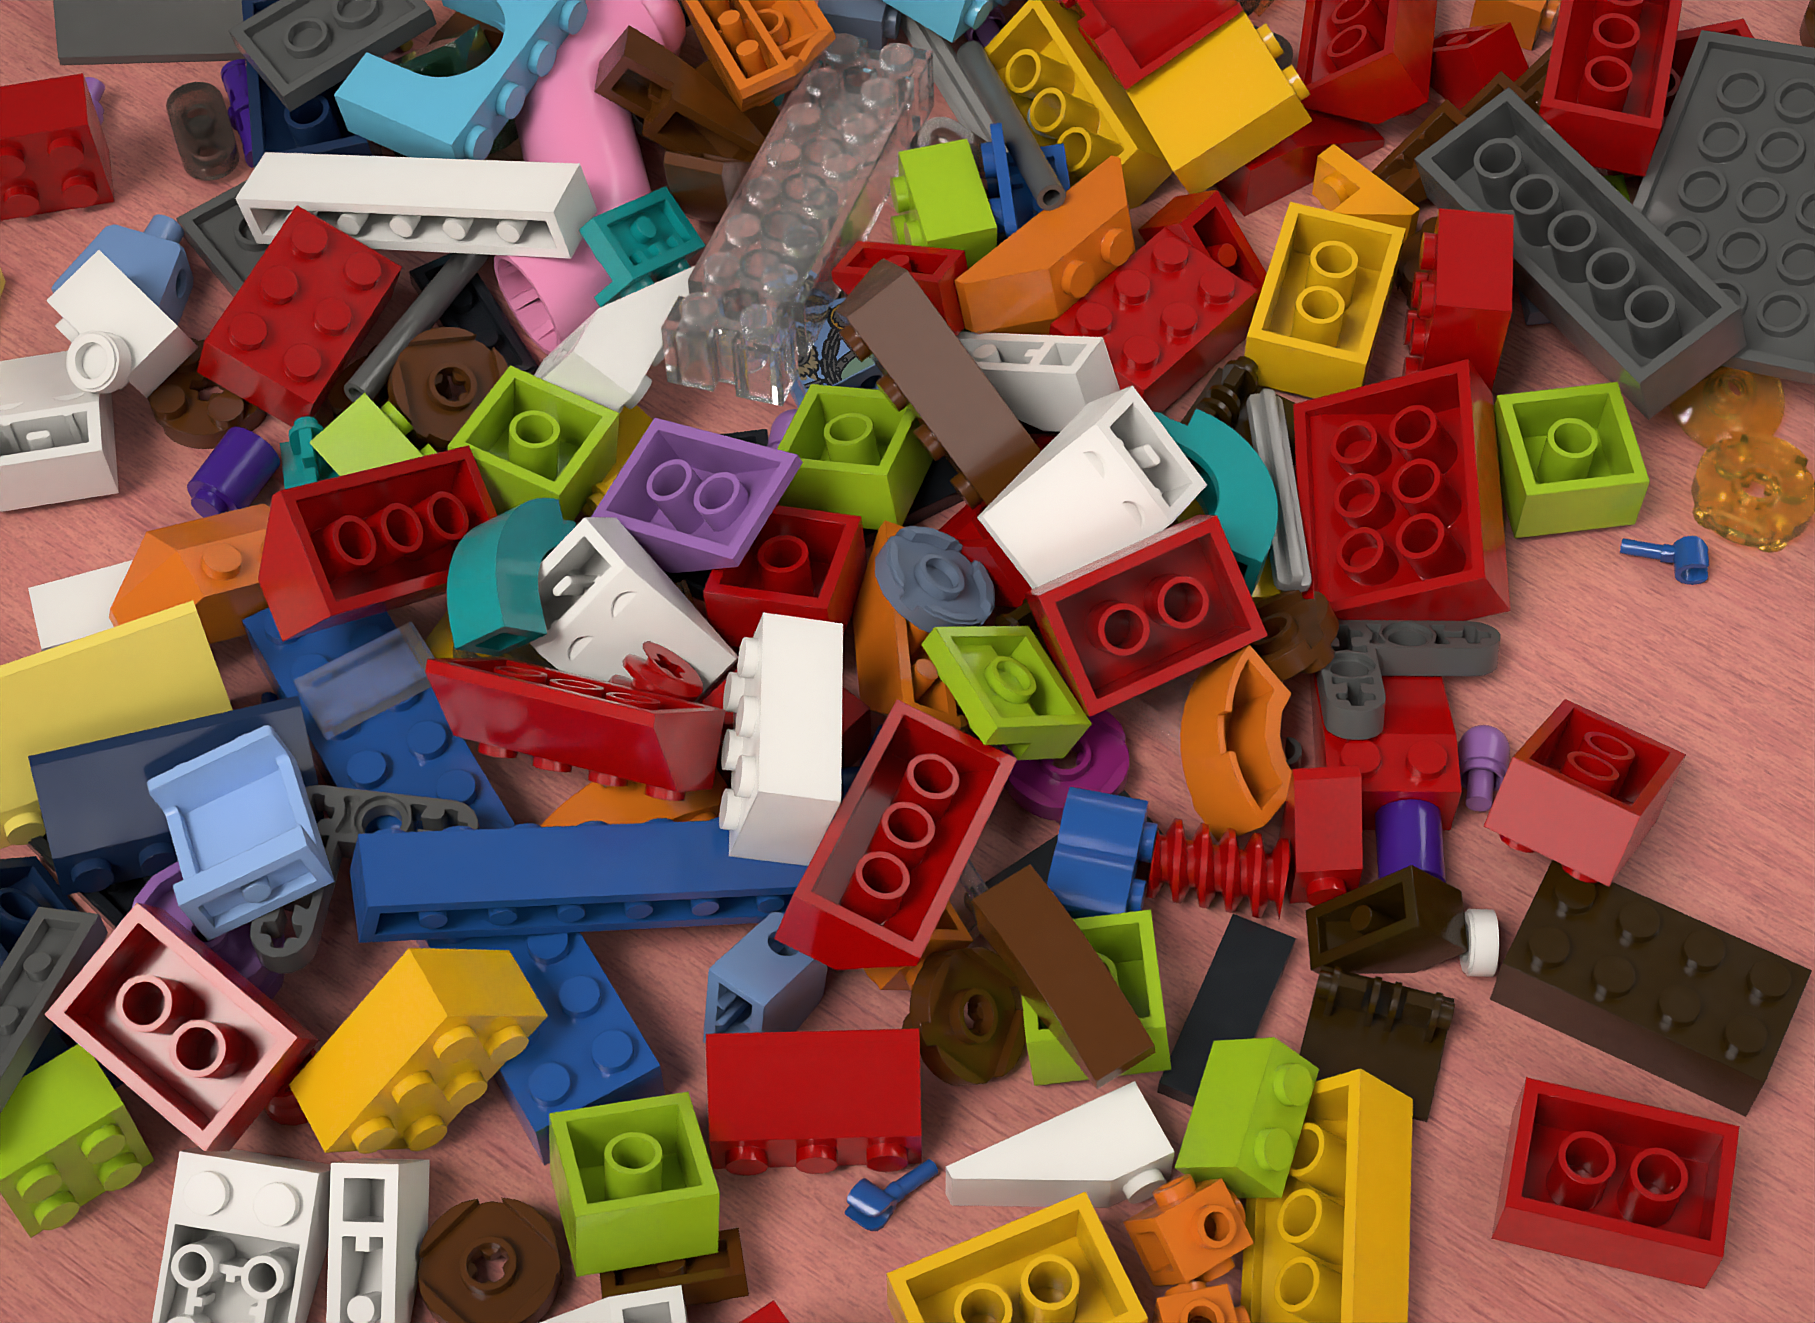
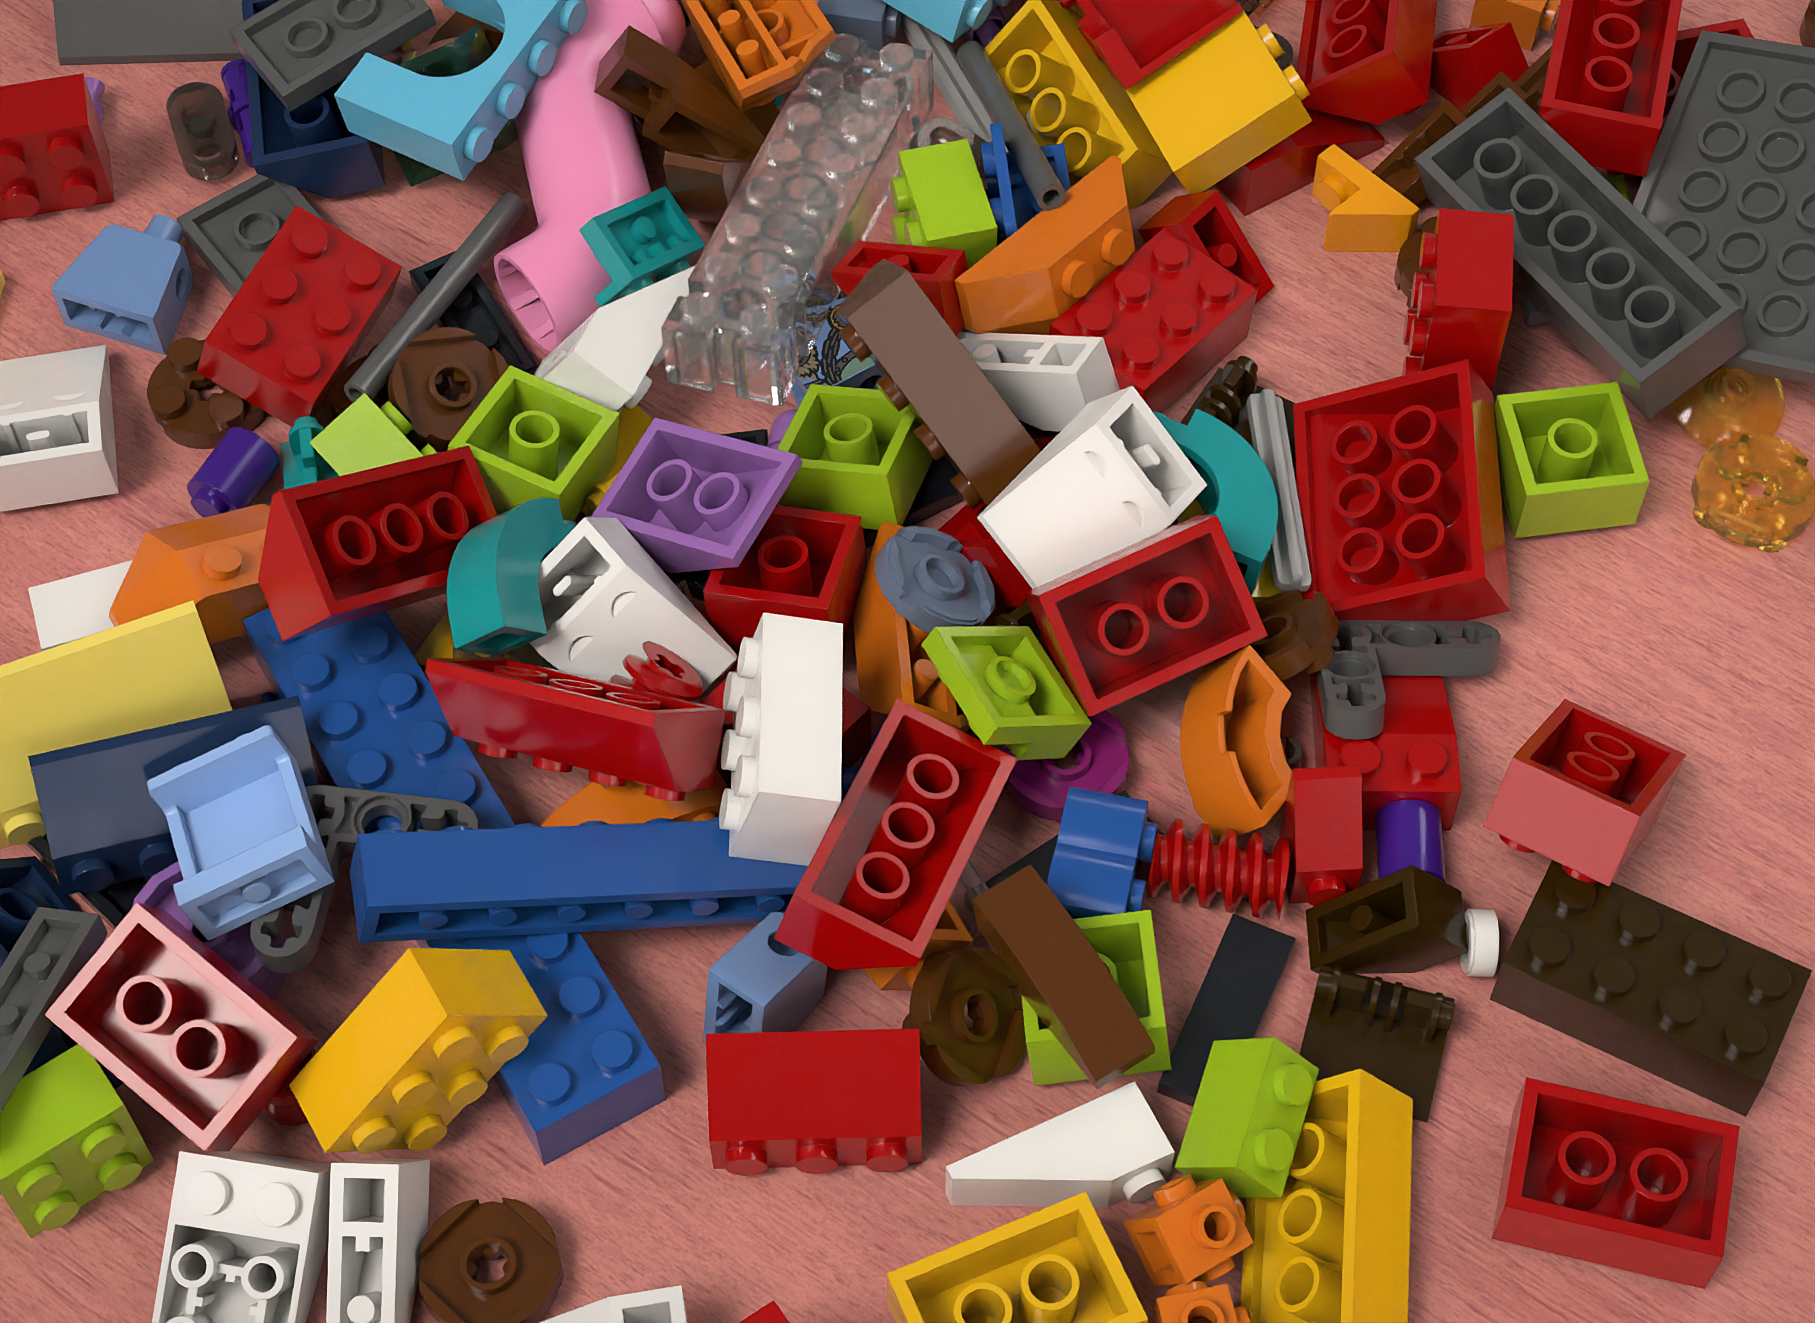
white brick [46,250,198,398] -> none
white tile [66,330,131,394] -> none
white brick [235,152,597,259] -> none
clear tile [294,621,435,740] -> none
lime brick [549,1092,720,1277] -> none
reddish brown plate [600,1228,749,1306] -> none
blue hand [845,1159,938,1231] -> none
yellow brick [1244,202,1406,399] -> none
medium lavender cylinder [1458,725,1510,811] -> none
blue hand [1620,535,1709,585] -> none

